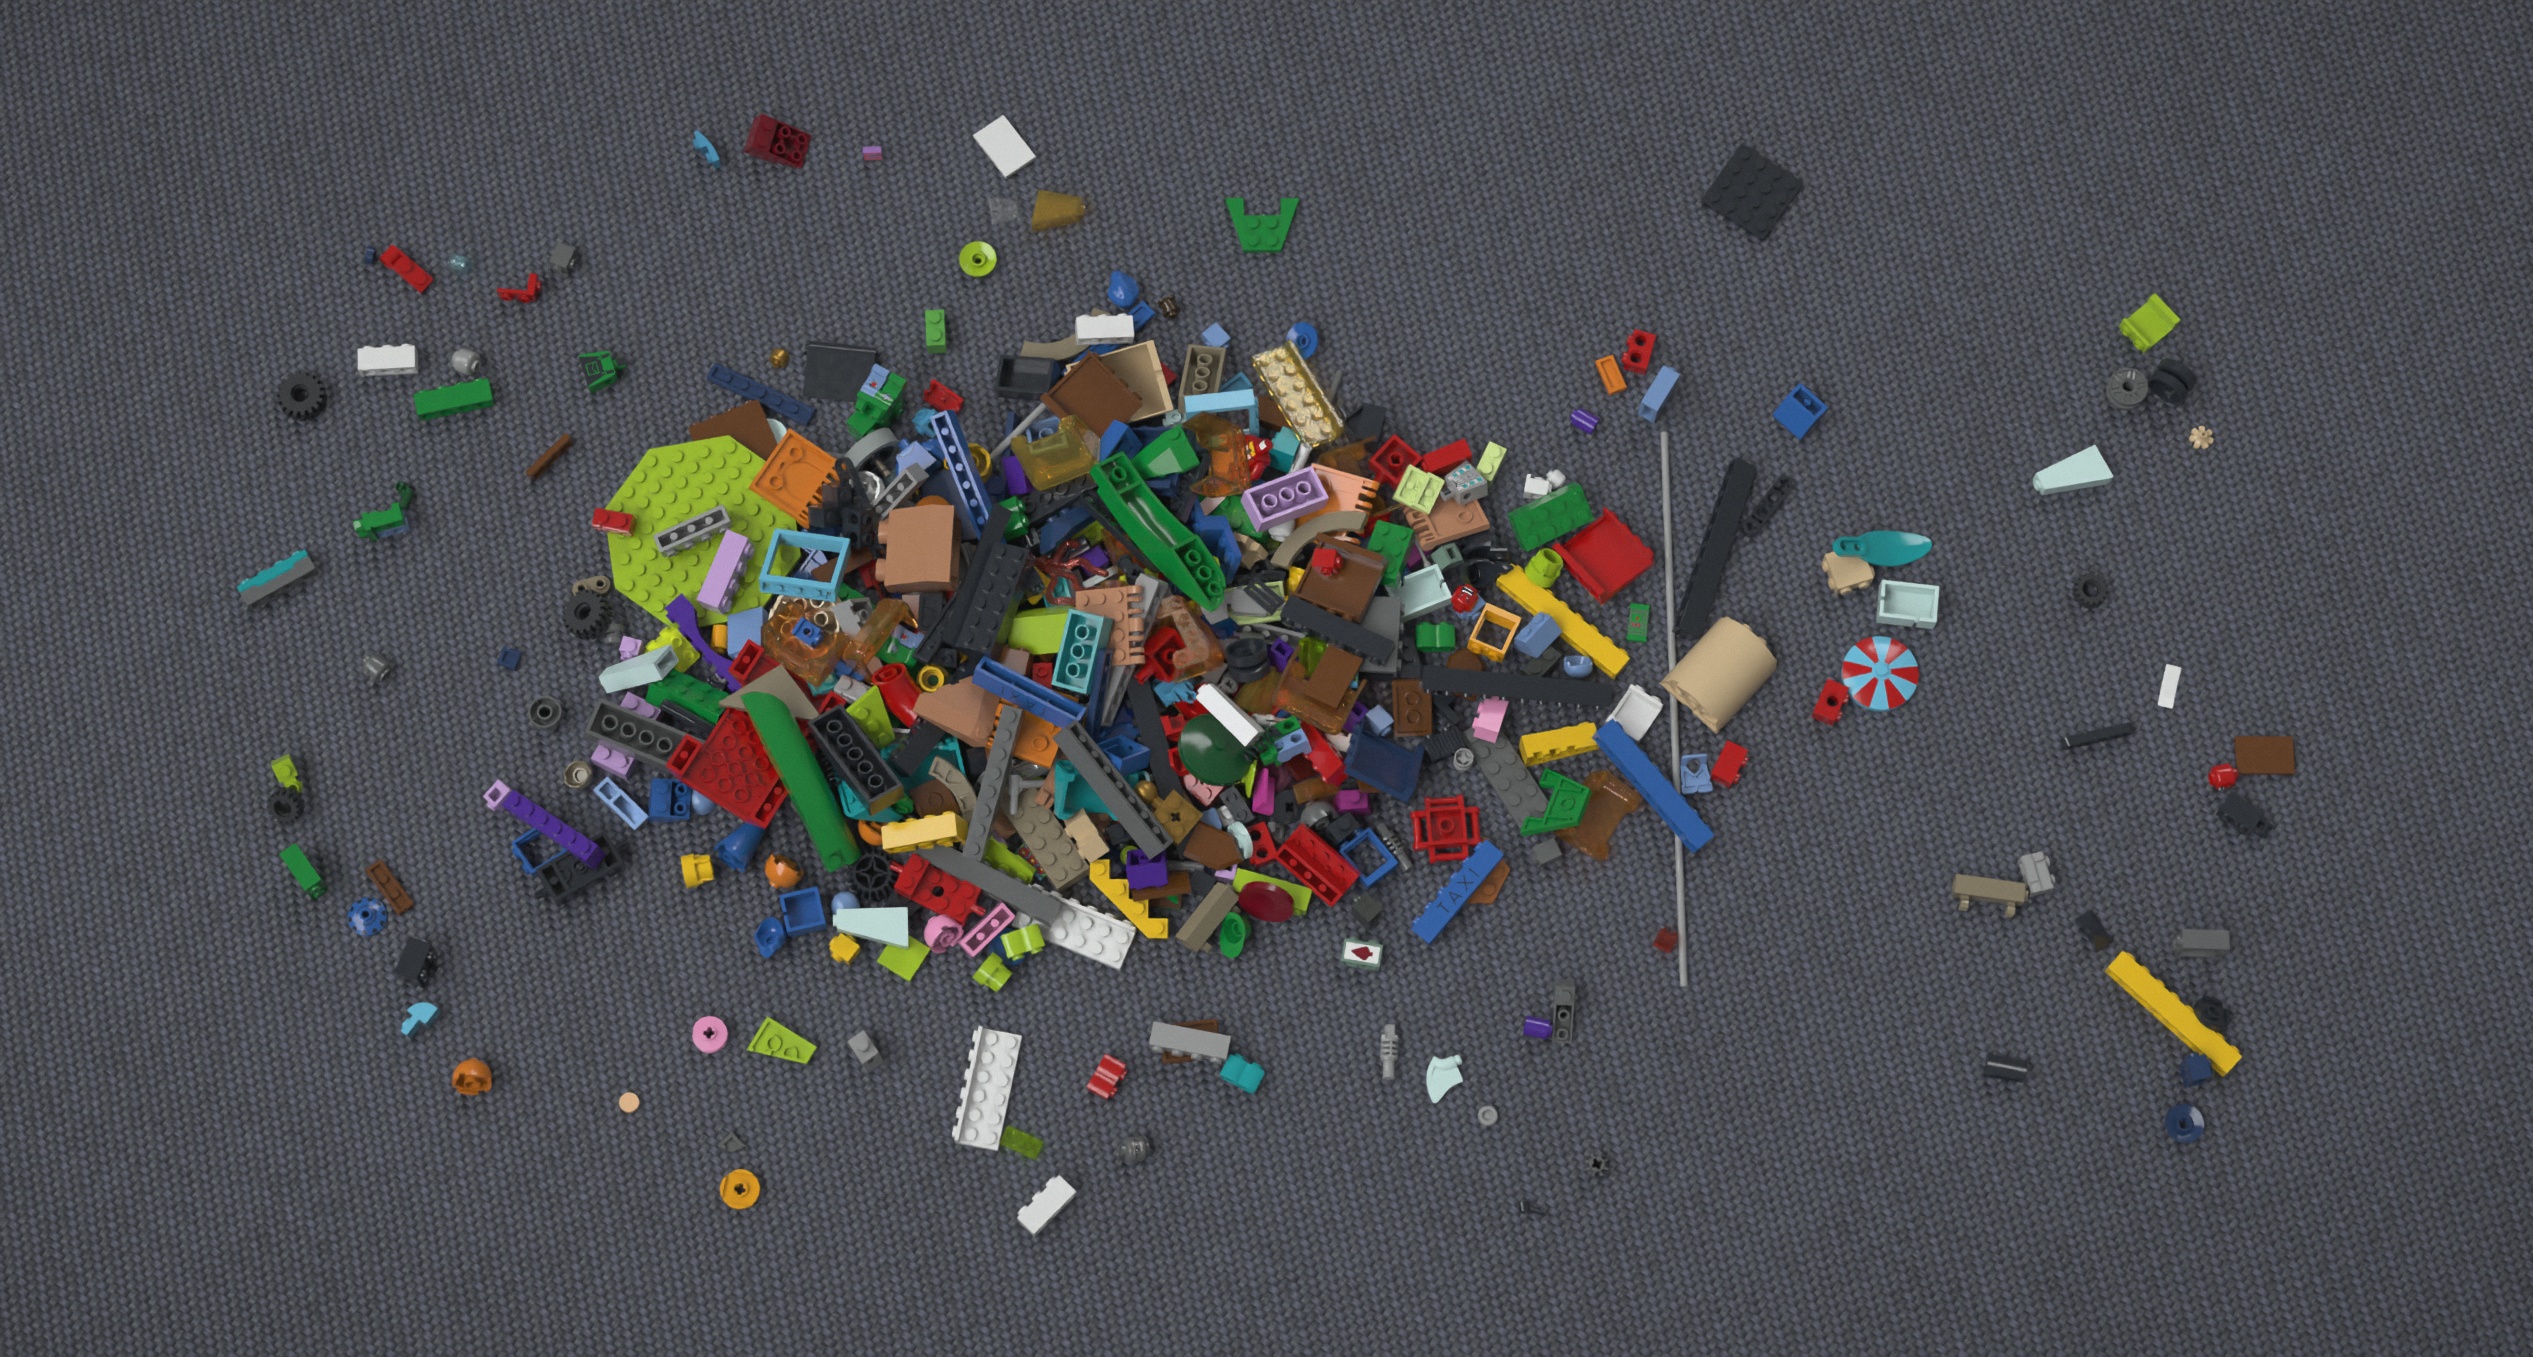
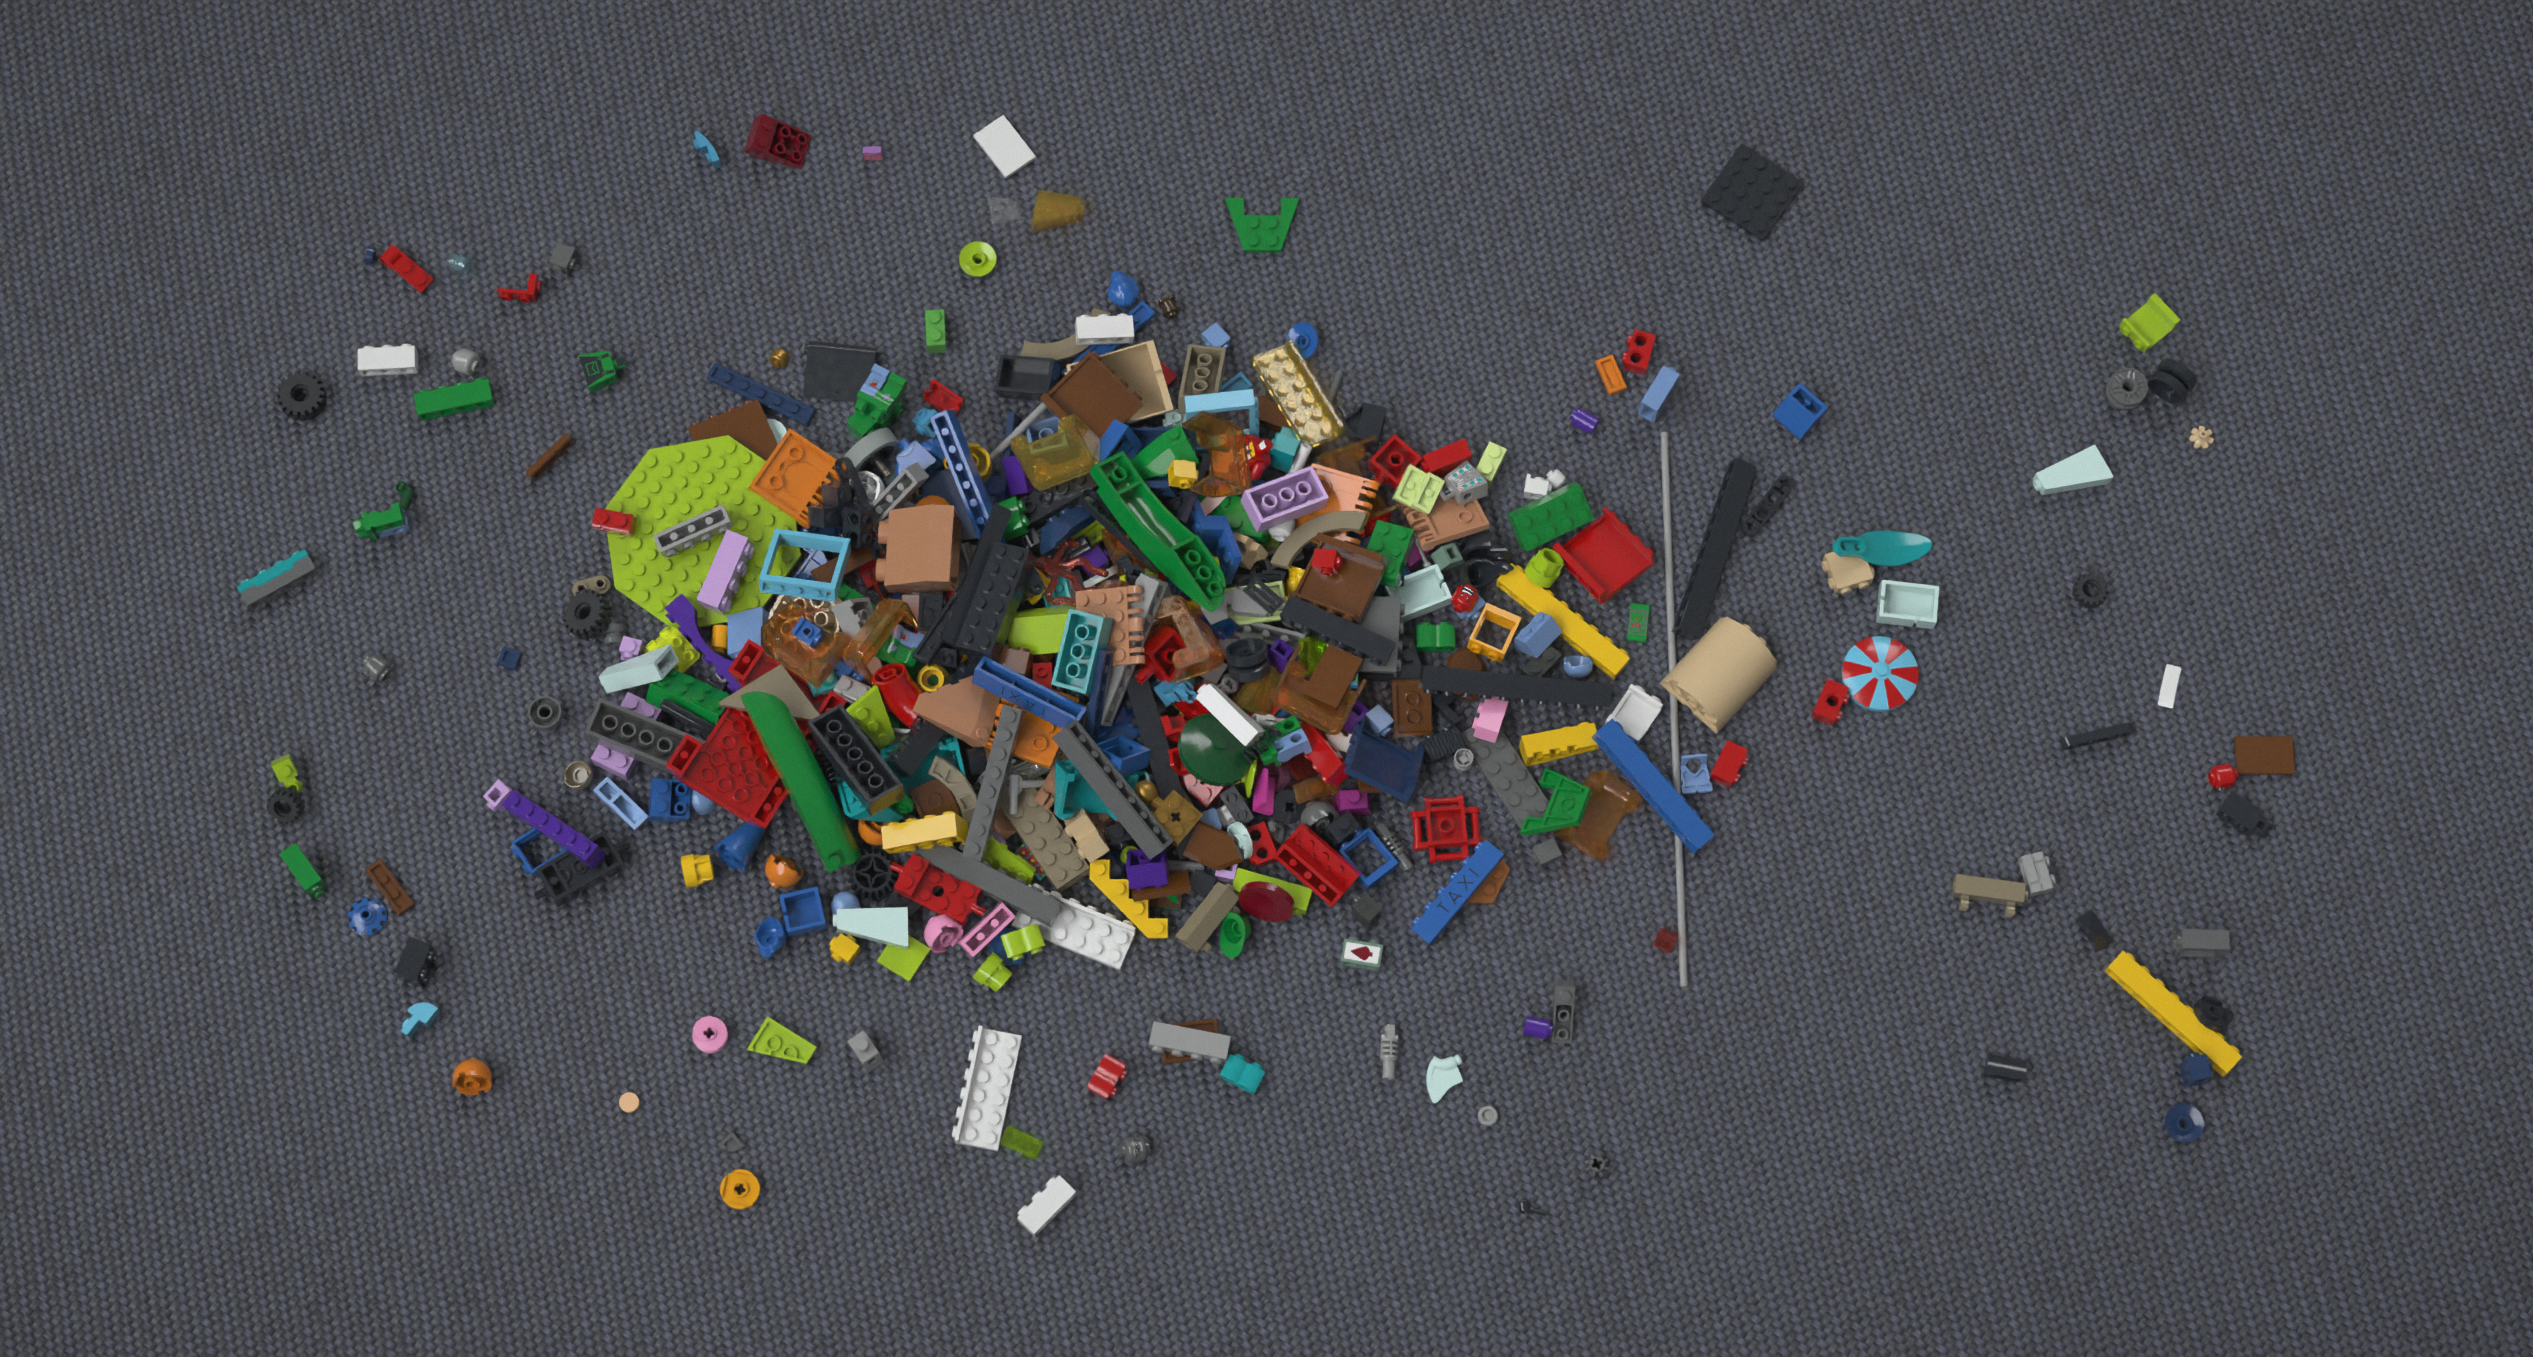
none -> yellow brick [1168,460,1199,489]

